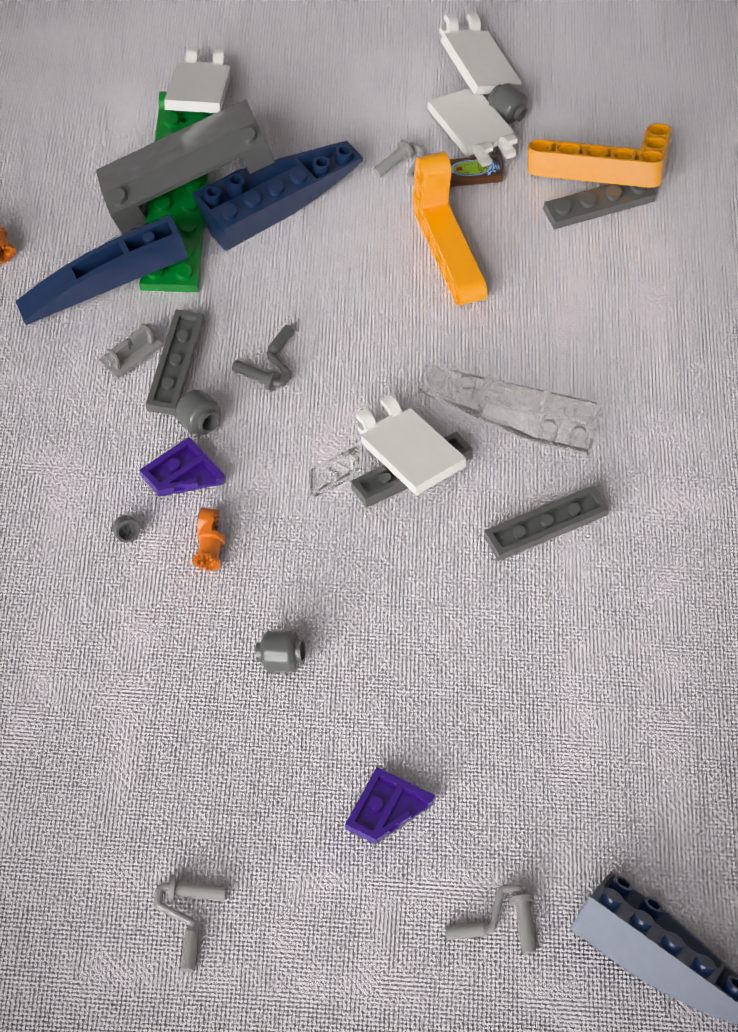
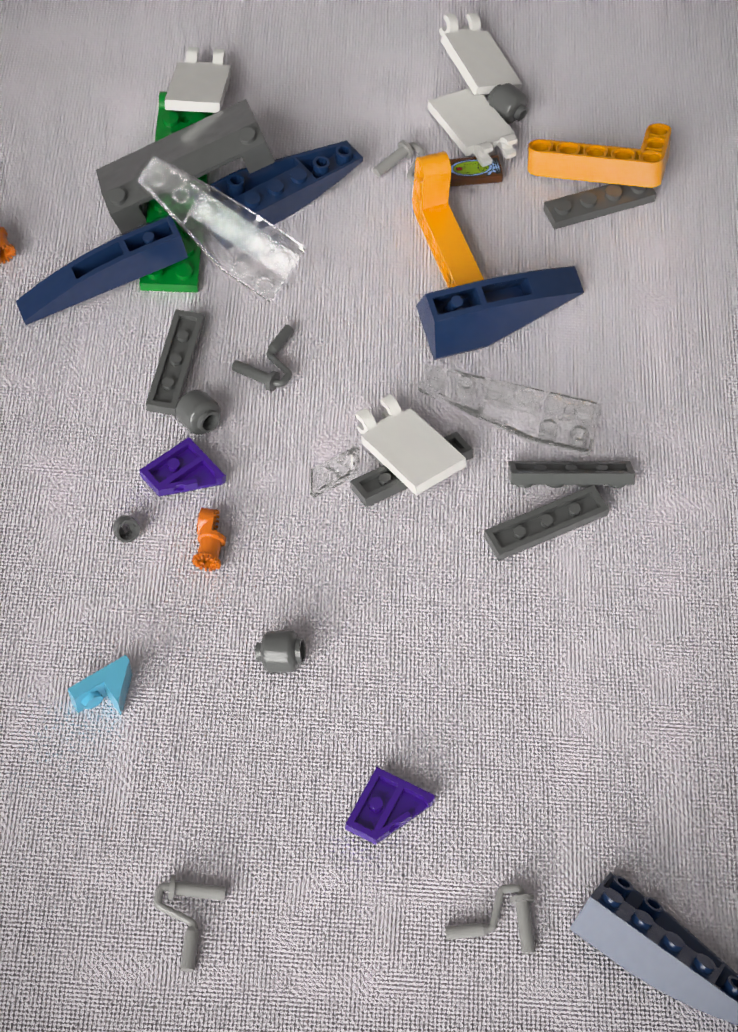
light grey hinge [98,323,163,379] -> none
none -> medium azure slope [67,655,132,715]
none -> clear wedge [138,155,306,303]
none -> dark blue wedge [416,266,584,360]
none -> dark grey plate [508,461,635,488]

